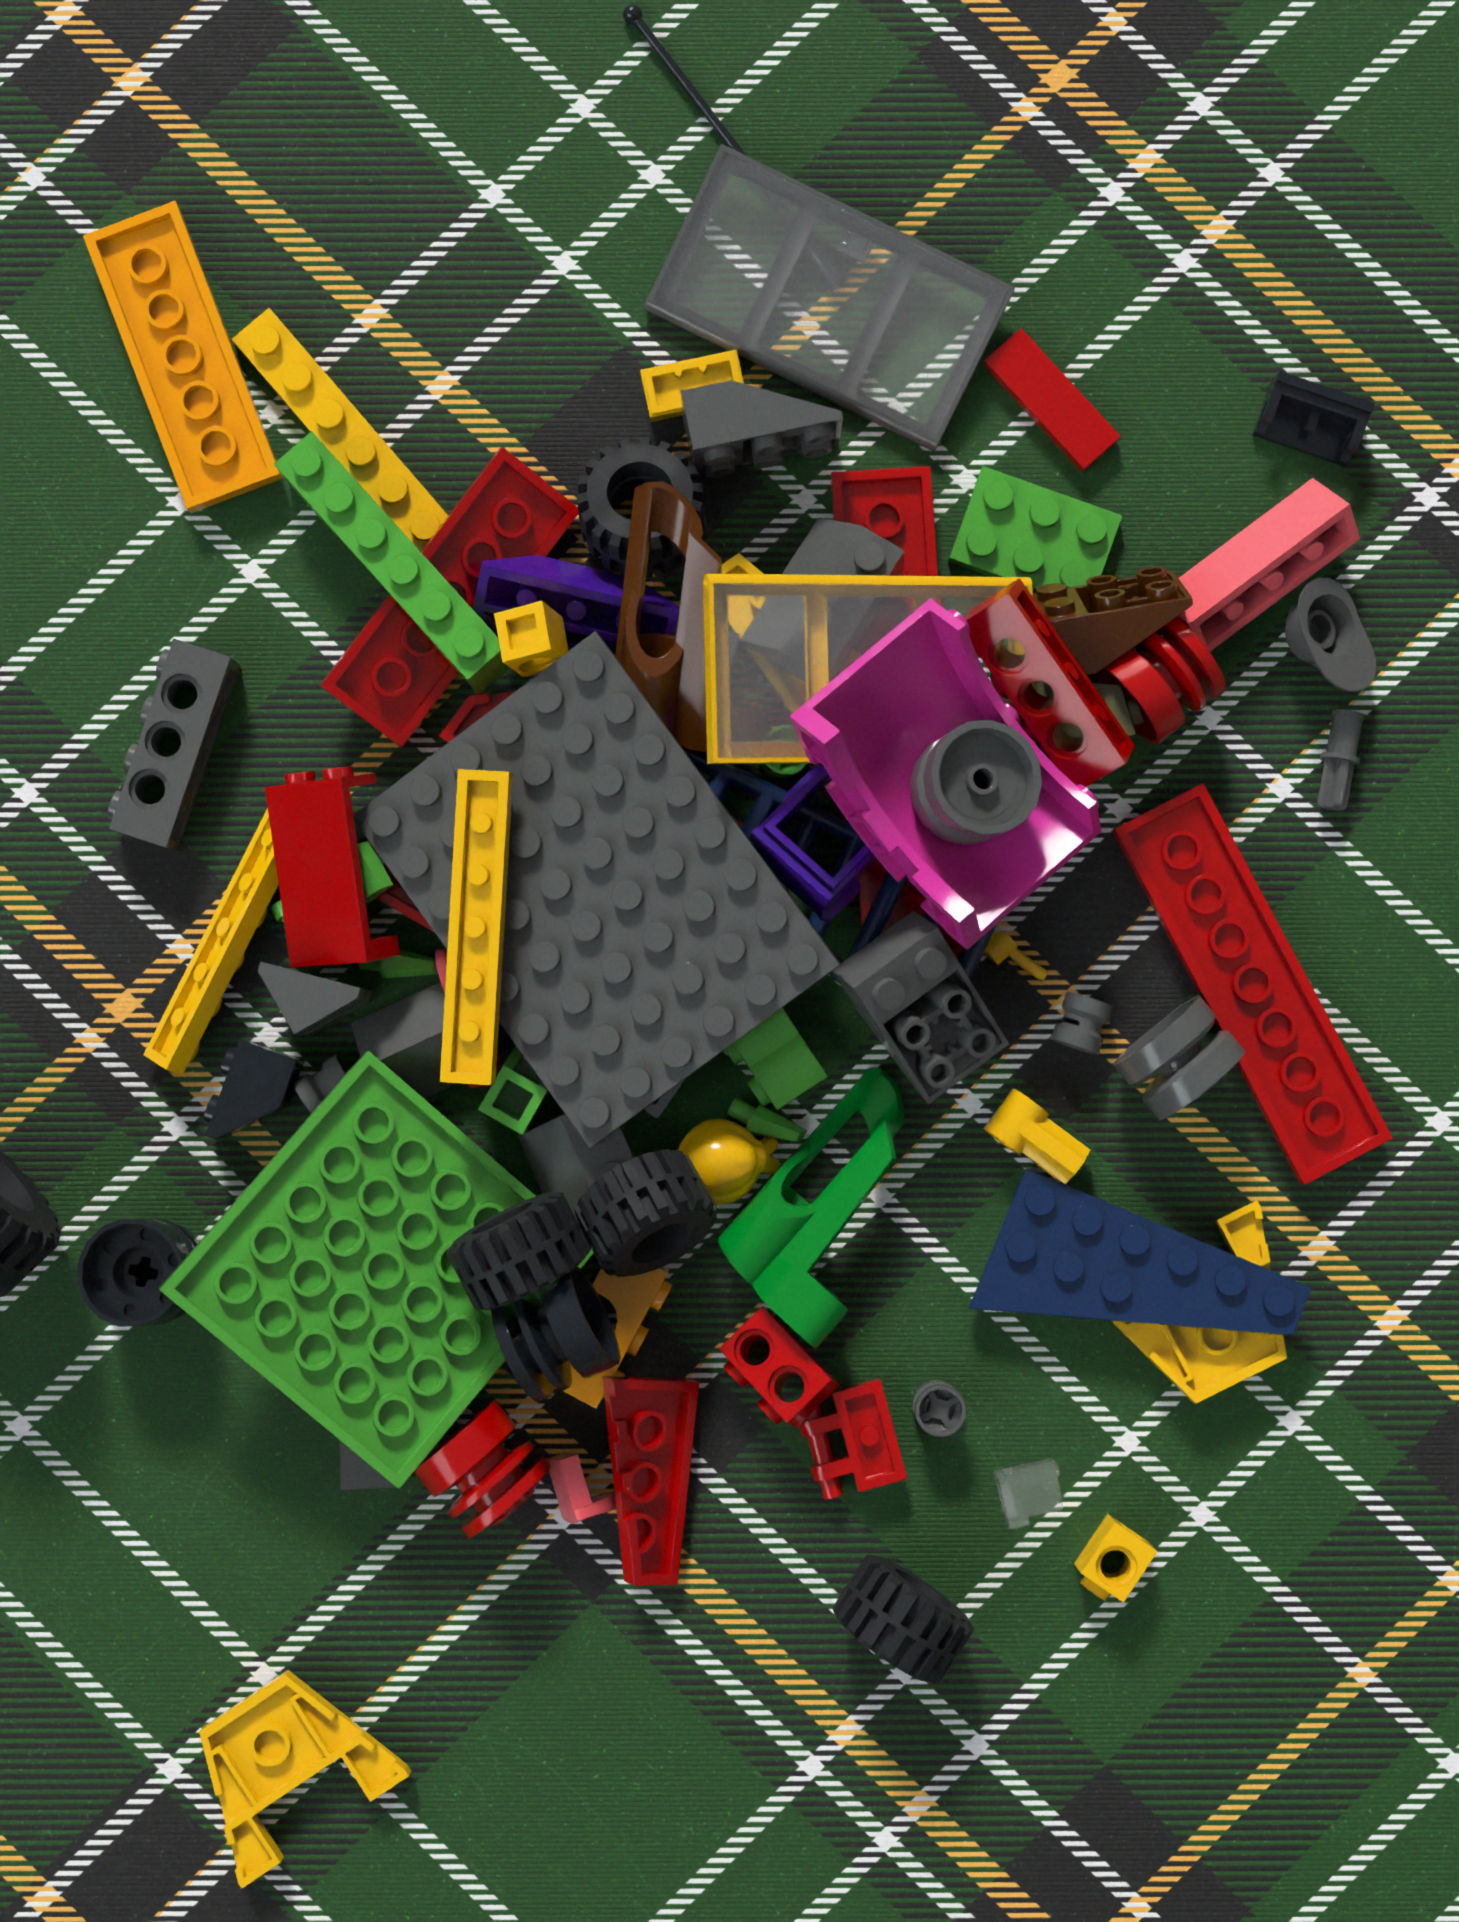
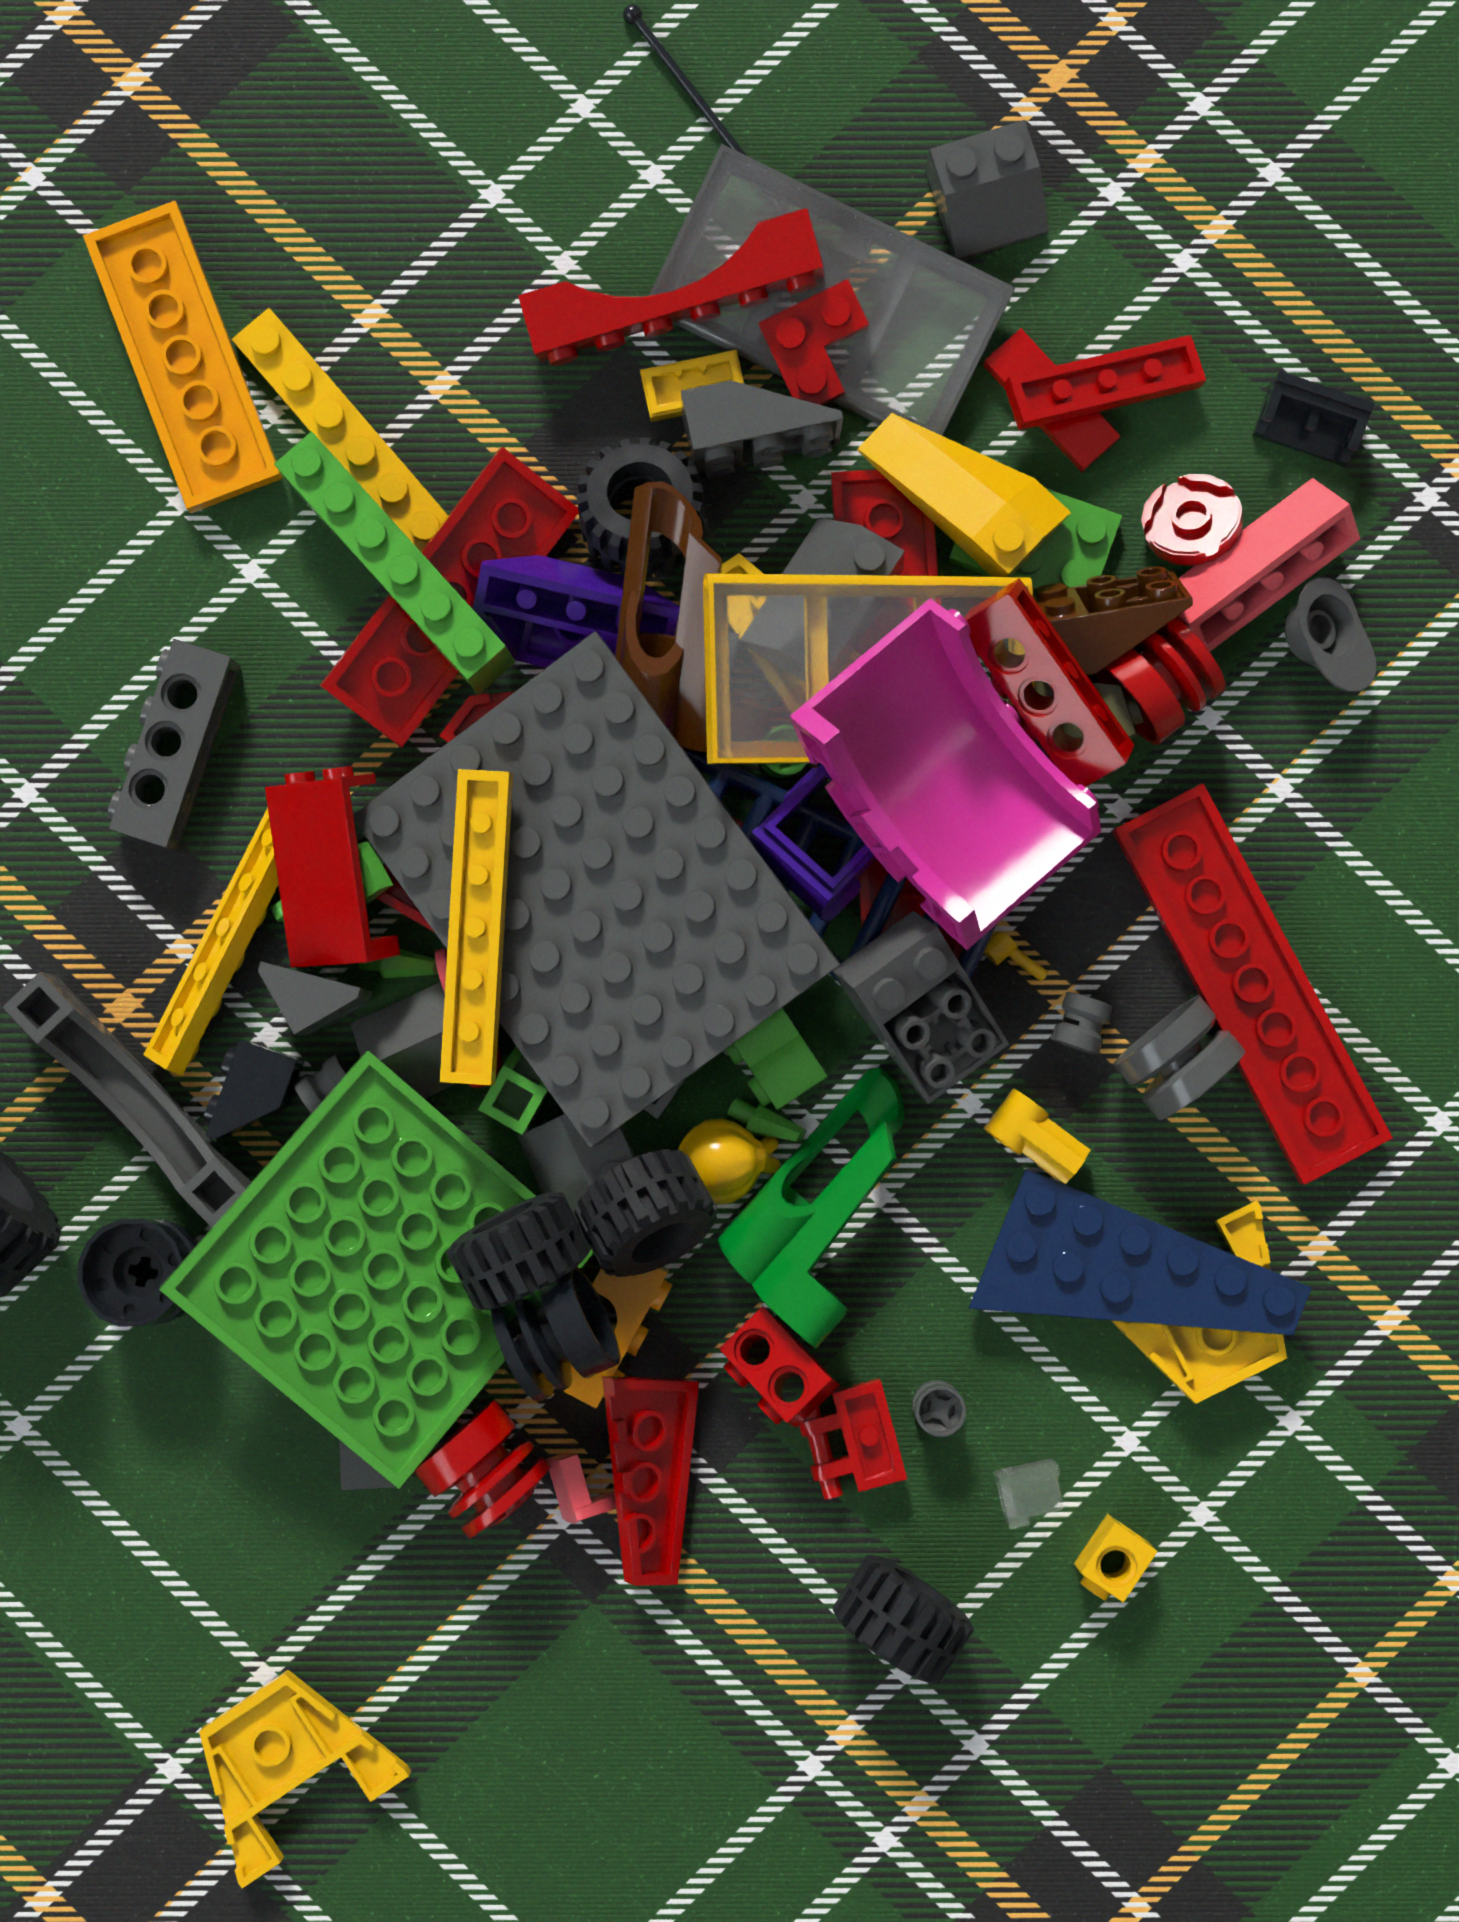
yellow brick [494,601,568,677] -> none
dark grey wheel [909,720,1042,846] -> none
dark grey axle [1317,709,1365,811] -> none
none -> dark grey arch [2,972,252,1228]
none -> red arch [518,208,825,366]
none -> red plate [758,279,869,406]
none -> yellow wedge [857,413,1071,577]
none -> dark grey slope [925,120,1049,261]
none -> red plate [1003,335,1206,430]
none -> tile [1141,474,1243,566]

